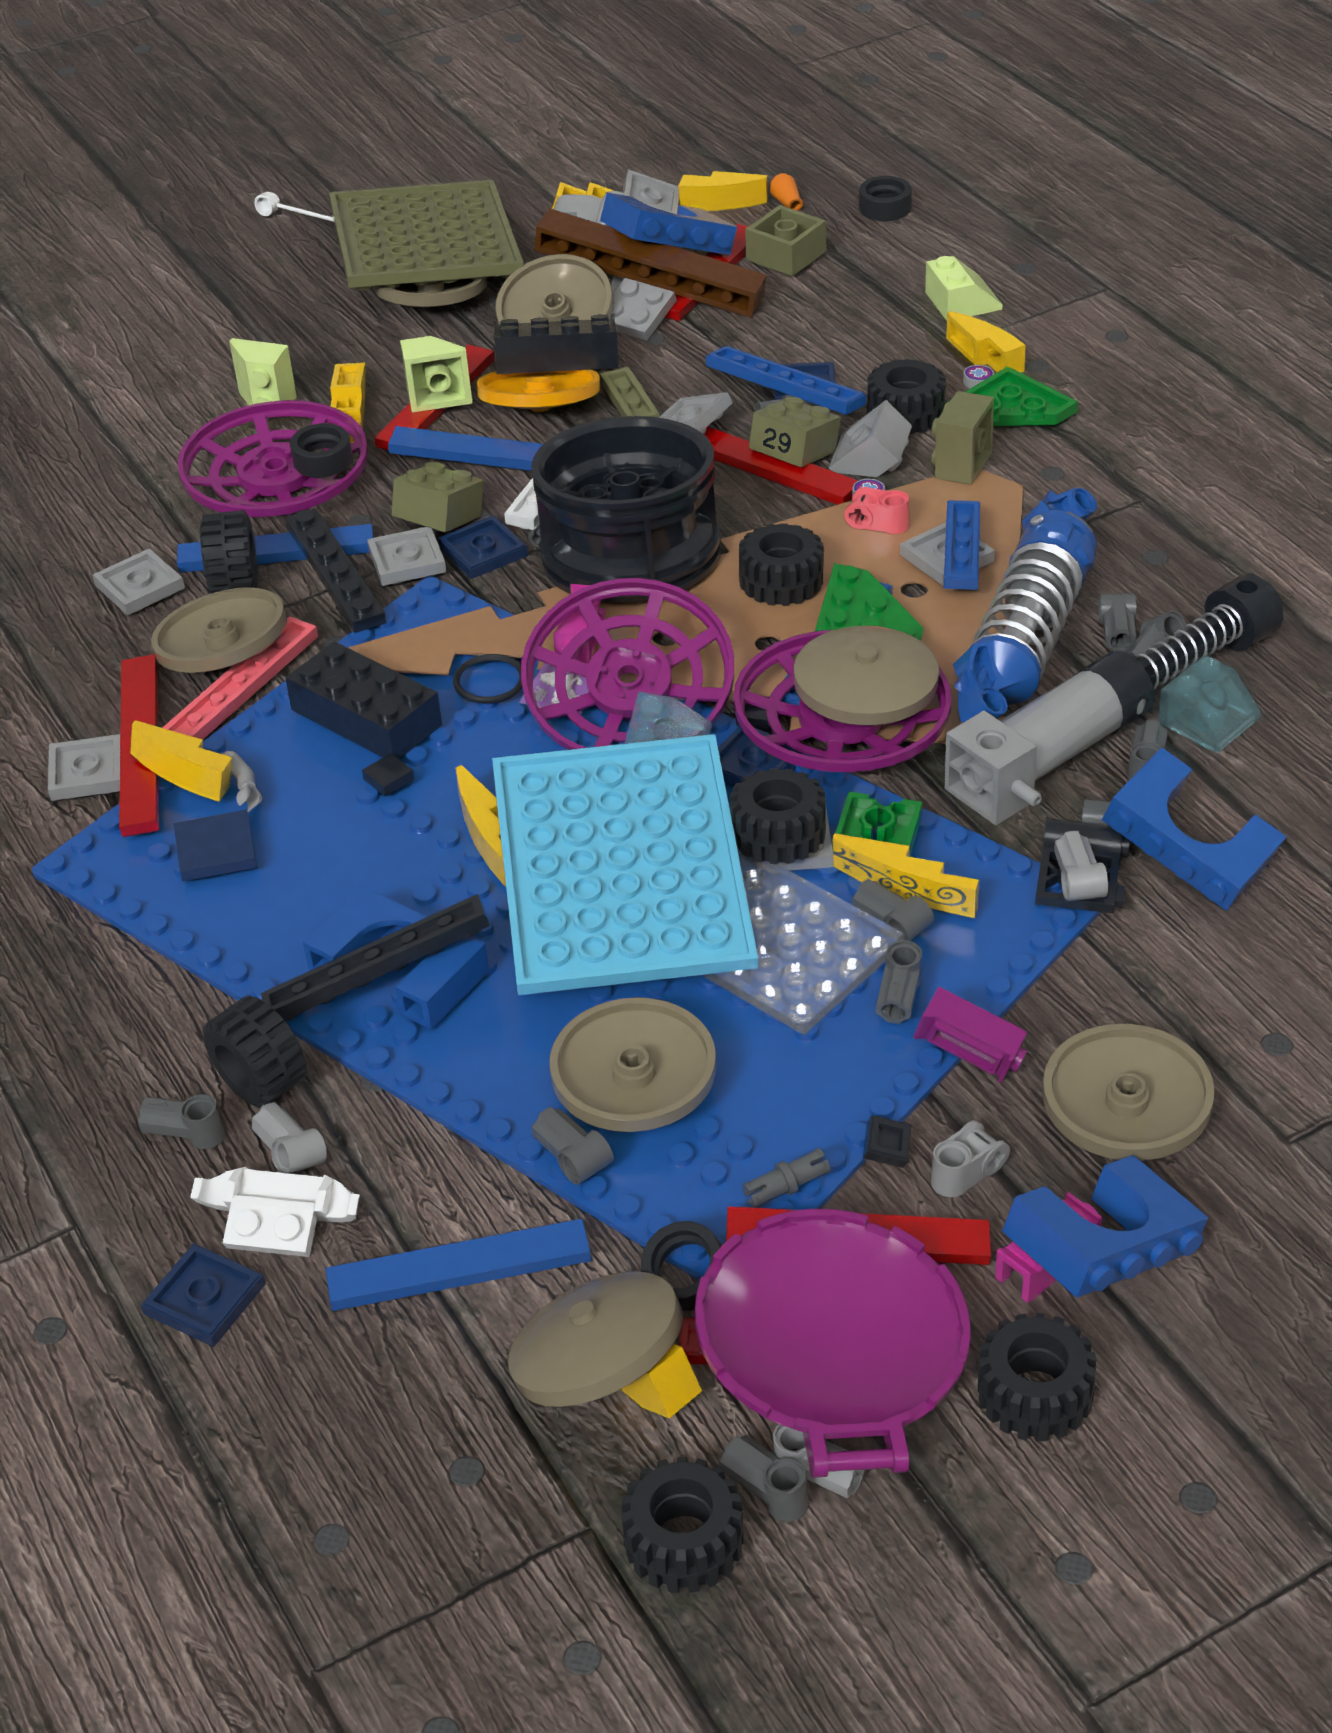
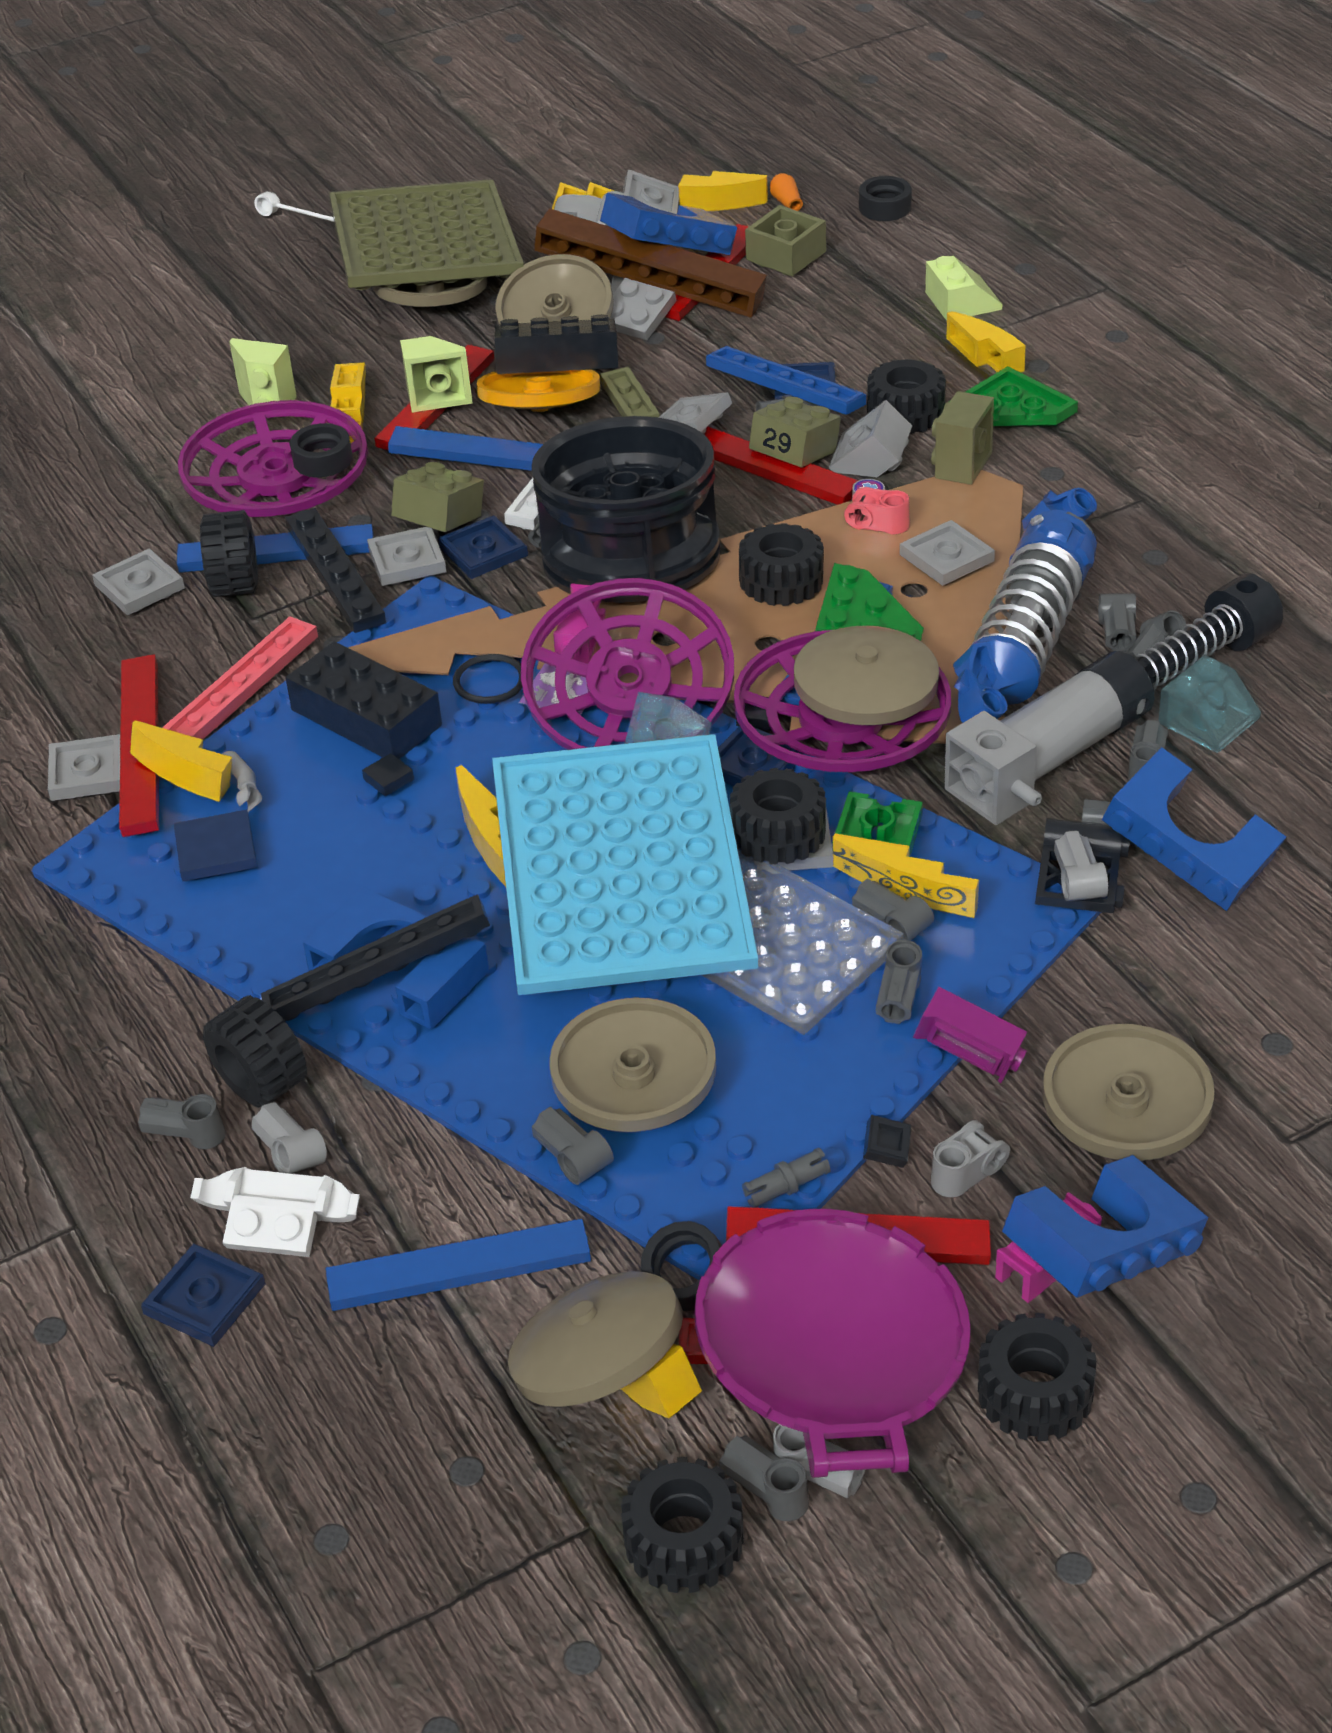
dark tan dish [151,588,287,673] -> none
blue tile [943,500,980,590] -> none
tile [963,365,994,388] -> none

